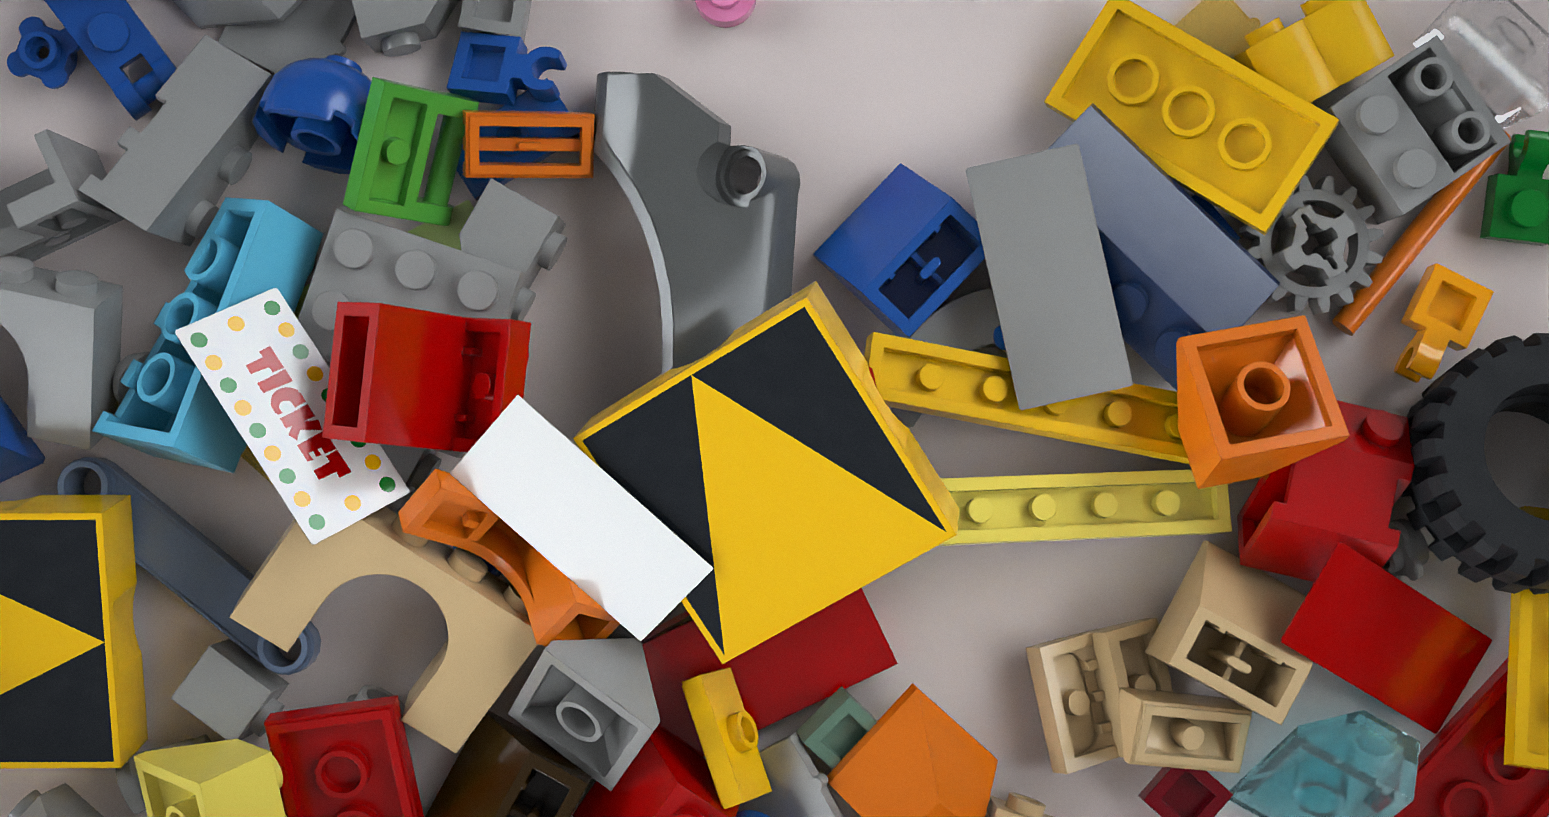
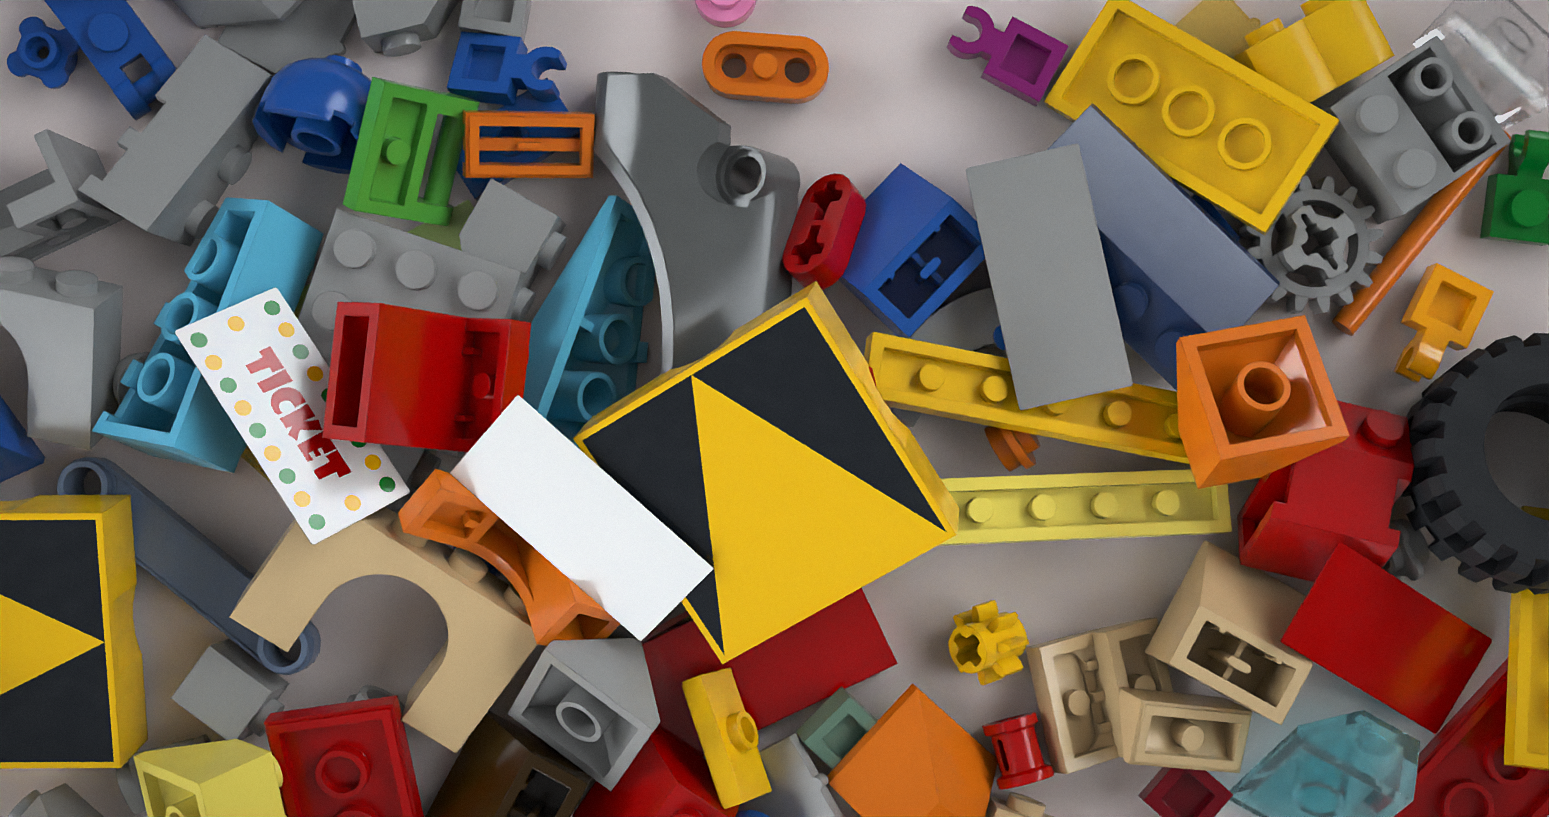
none -> medium azure wedge [523,195,655,449]
none -> orange plate [702,31,829,104]
none -> red beam [782,173,866,290]
none -> magenta plate [947,6,1069,107]
none -> yellow gear [948,600,1029,685]
none -> red bush [982,712,1055,790]
none -> orange plate [984,426,1041,472]

